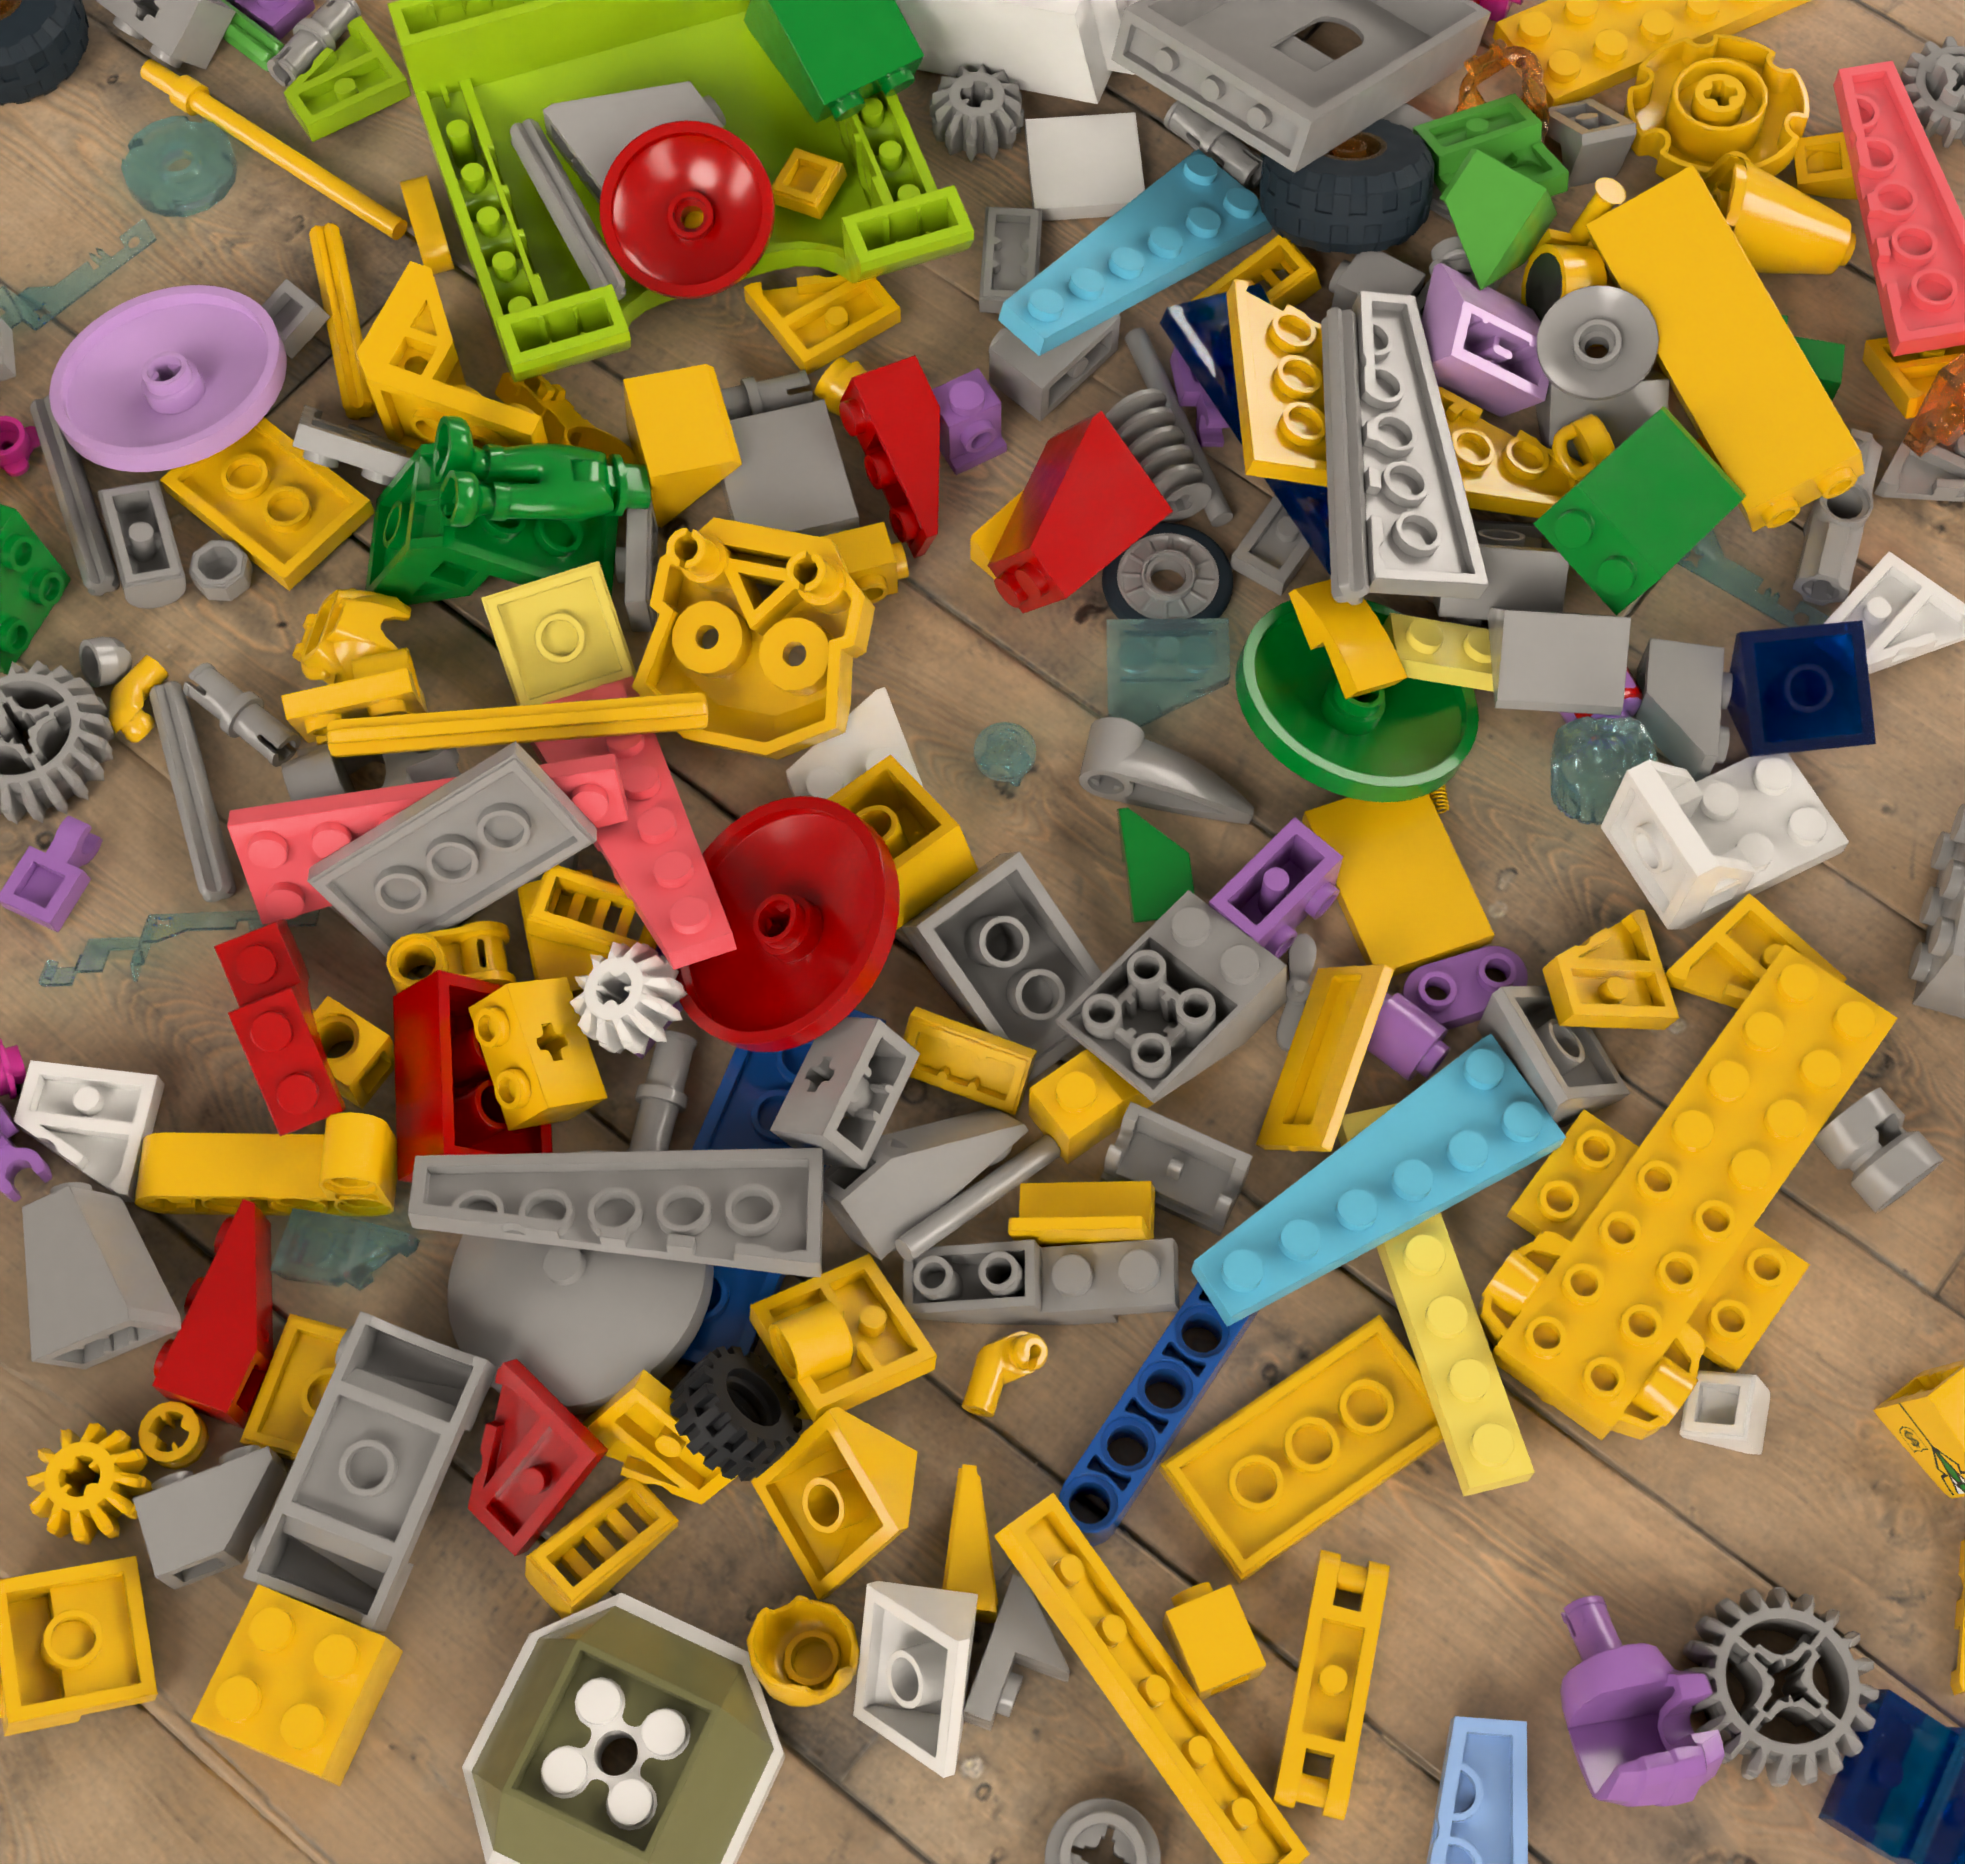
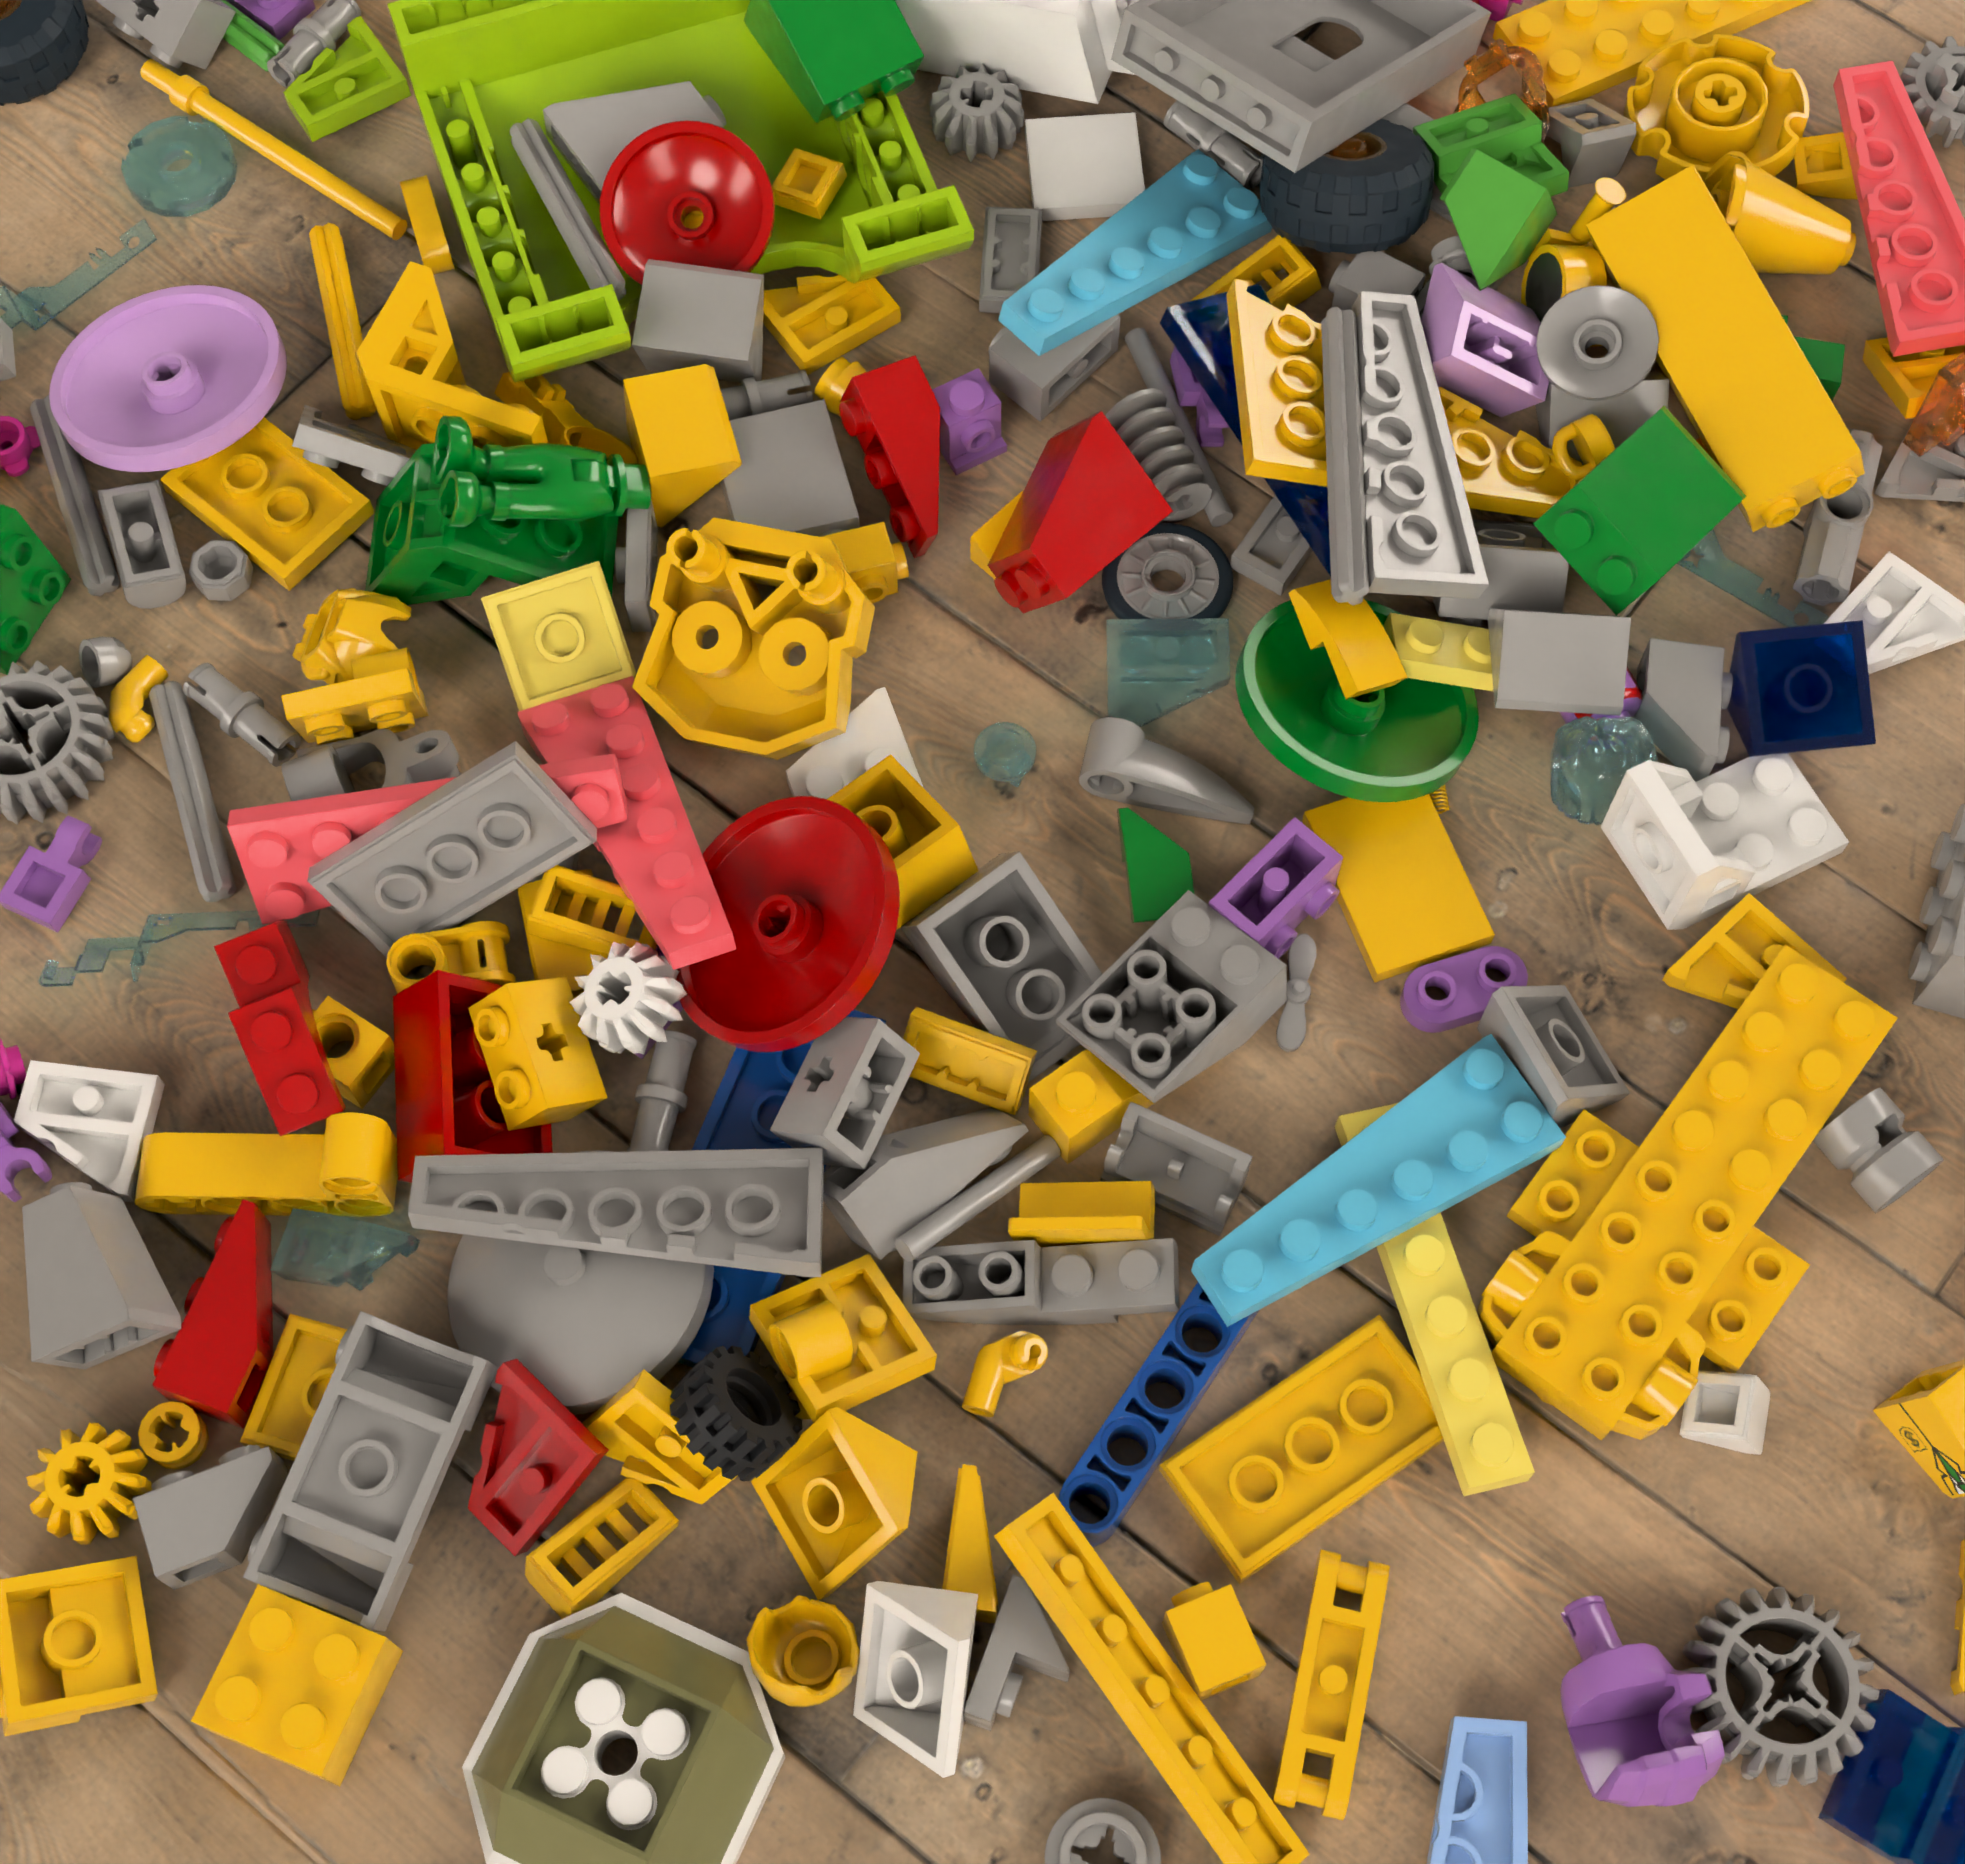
light grey plate [262,278,330,359] -> none
yellow axle [327,692,708,757] -> none
yellow piece [1256,964,1394,1152] -> none
medium lavender brick [1367,992,1451,1081] -> none
yellow wing [1542,909,1679,1030] -> none
none -> light grey slope [632,259,764,383]

